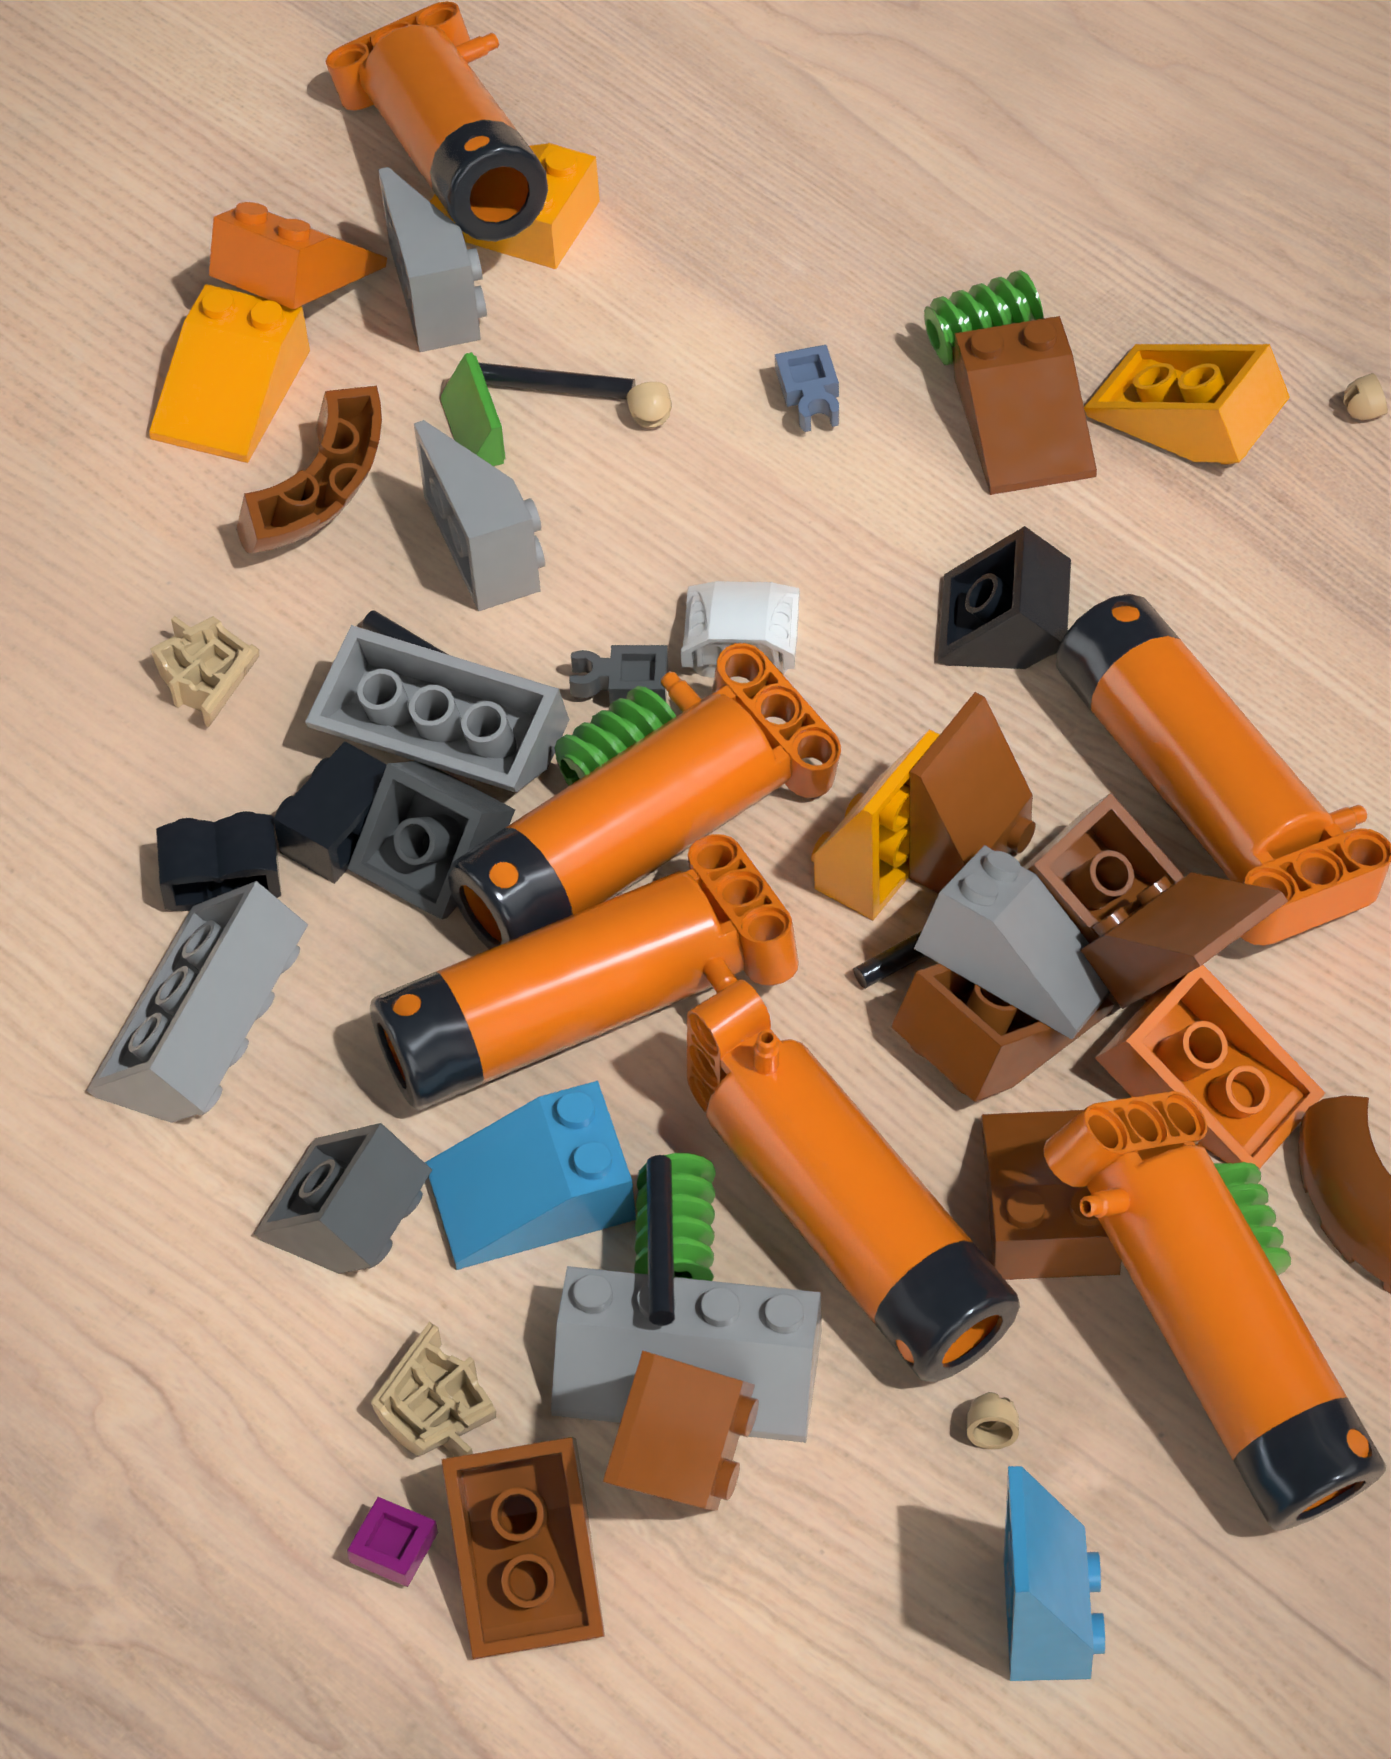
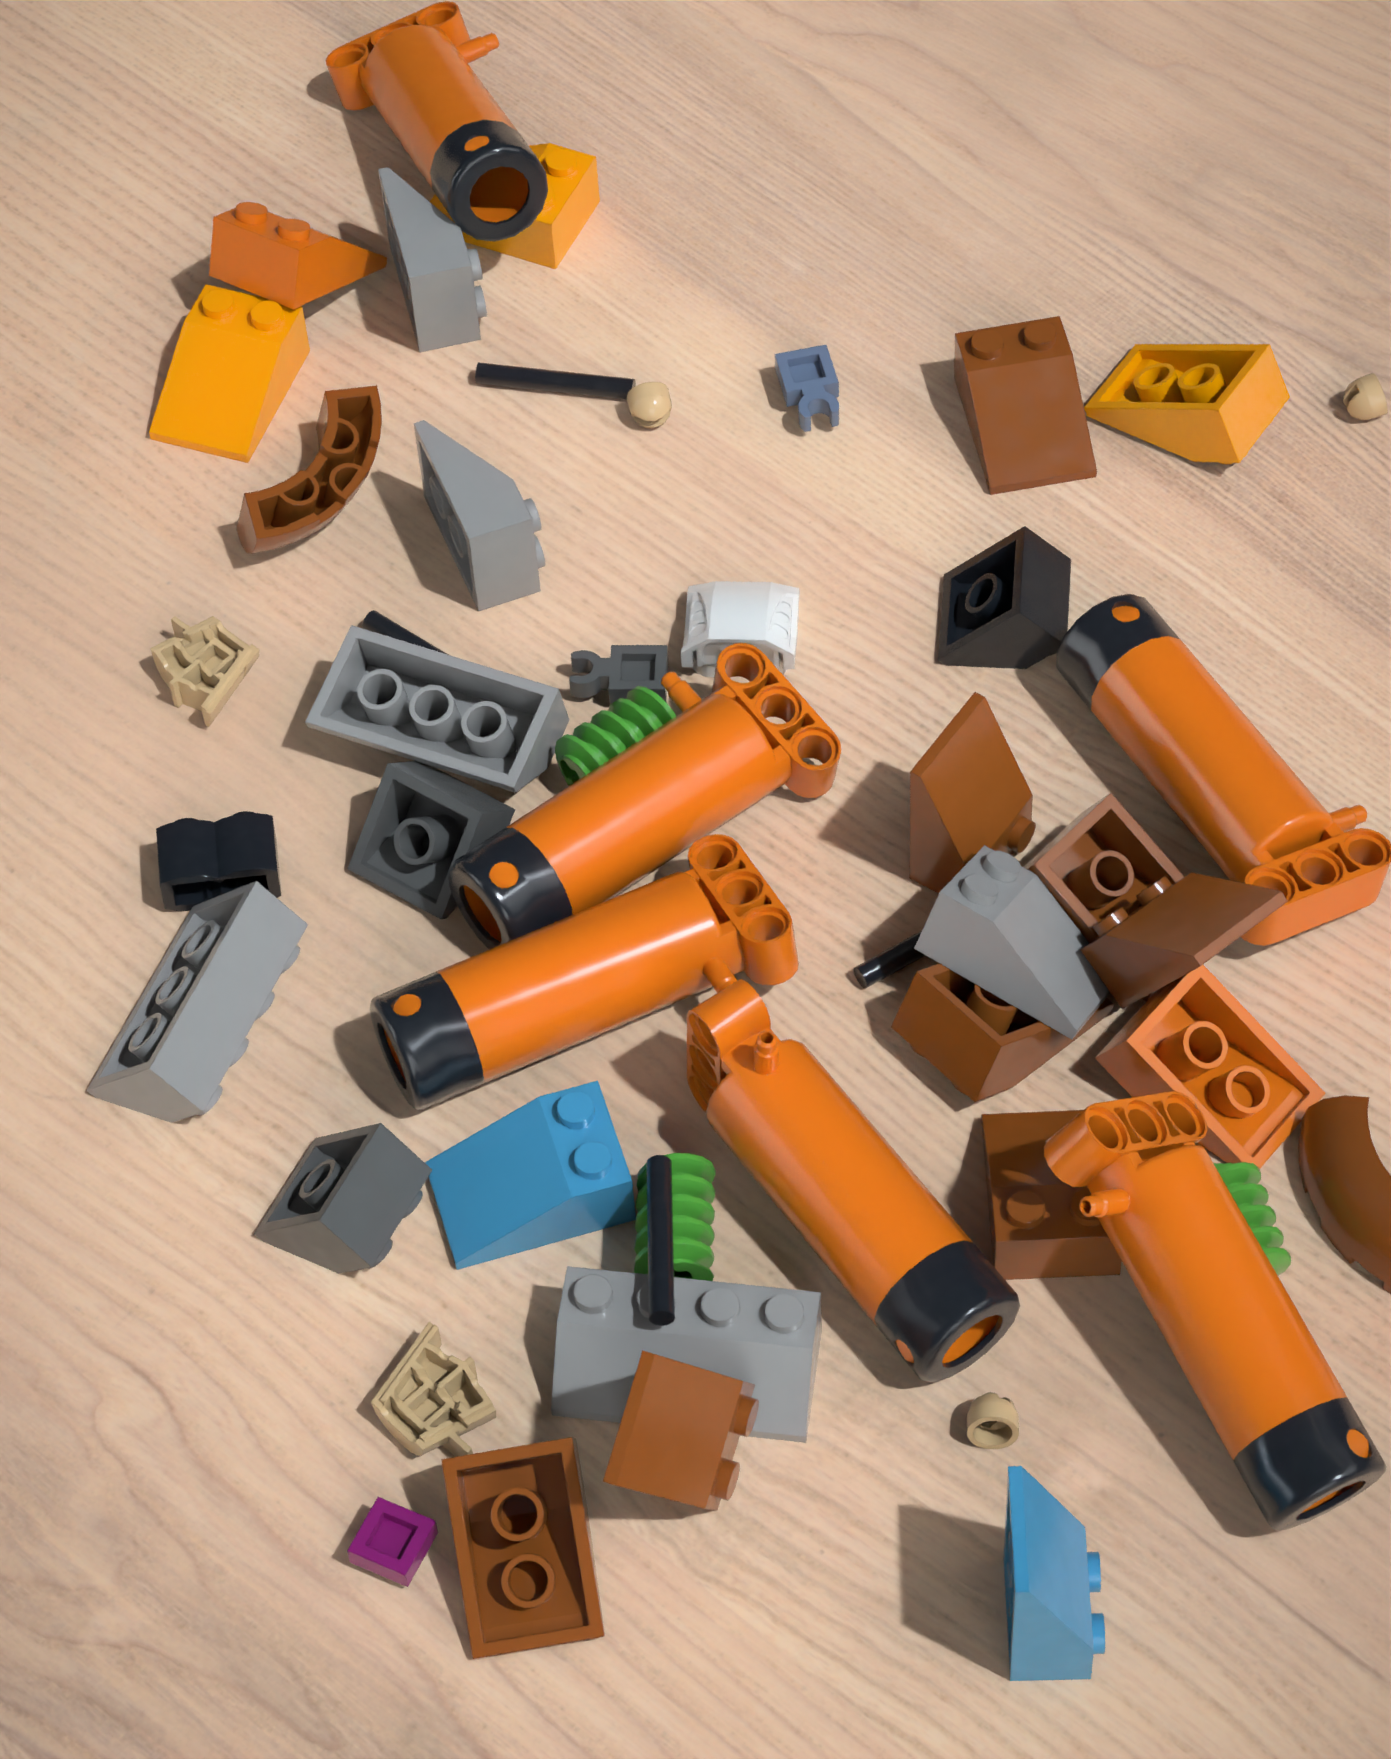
black brick [273,741,387,884] -> none
bright green slope [441,352,506,466] -> none
light orange slope [811,729,940,921] -> none
bright green piece [924,270,1044,365] -> none

